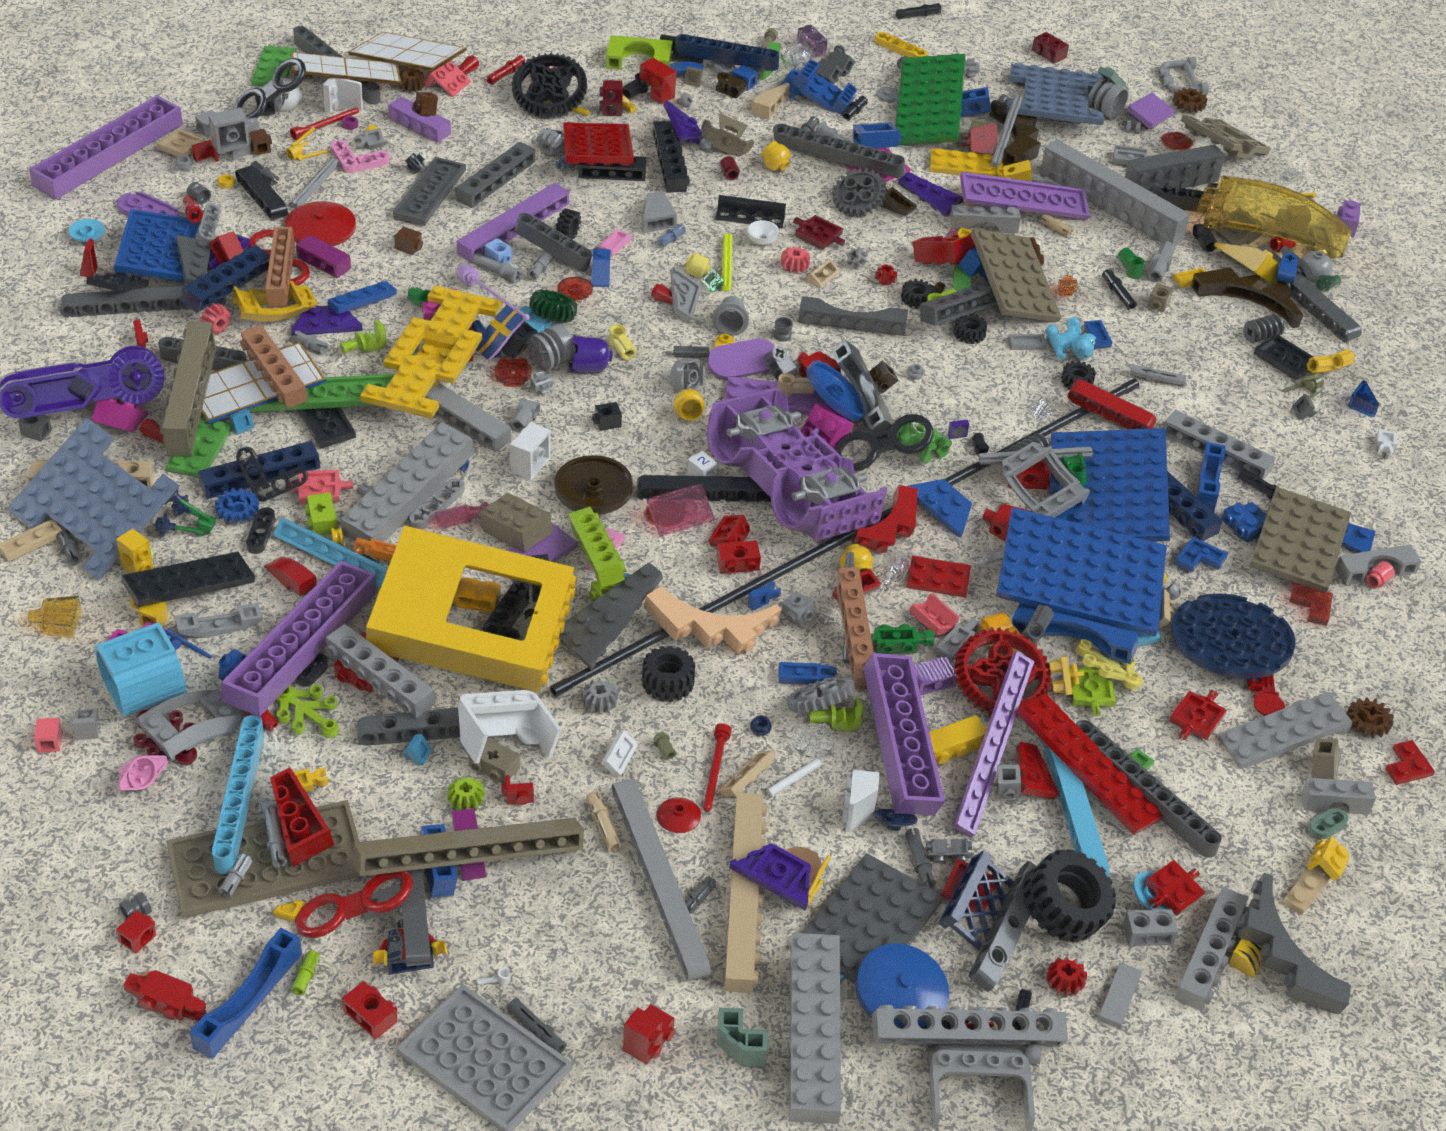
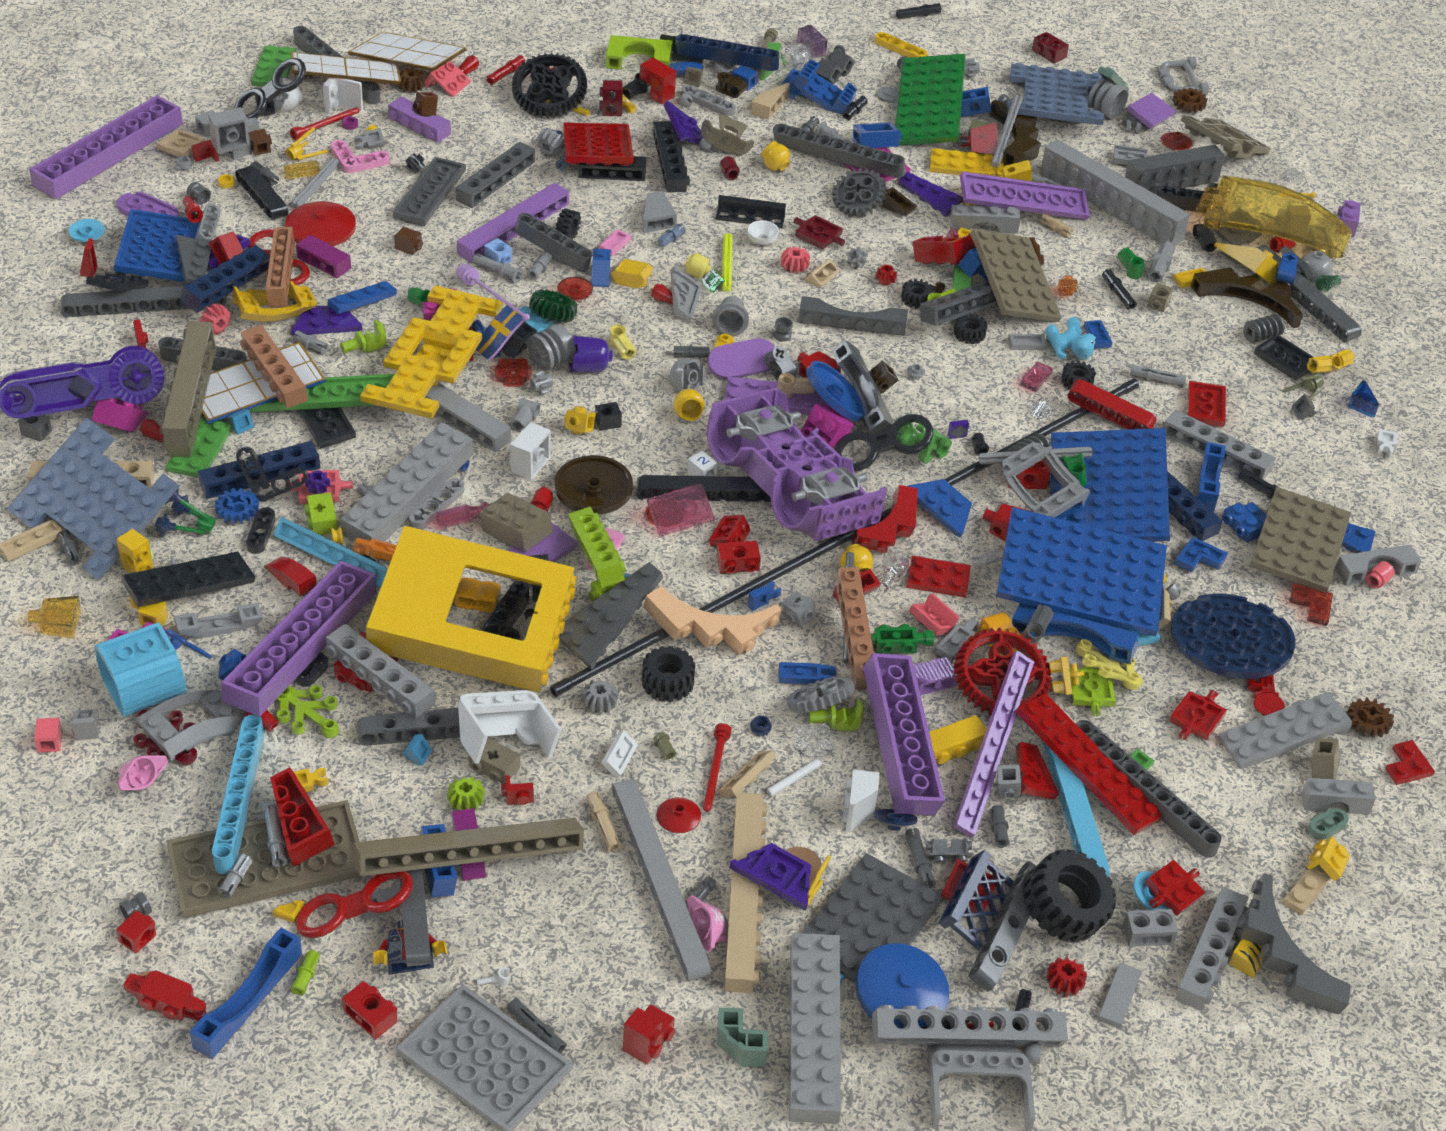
none -> clear yellow tile [284,160,320,180]
none -> dark purple gear [305,470,331,494]
none -> red brick [530,487,553,512]
none -> yellow brick [564,406,596,434]
none -> yellow slope [611,259,653,288]
none -> light grey beam [681,85,736,116]
none -> bright pink hat [687,895,728,952]
none -> dark grey pin [990,805,1009,848]
none -> clear pink plate [1020,361,1053,392]
none -> red plate [1187,381,1226,427]

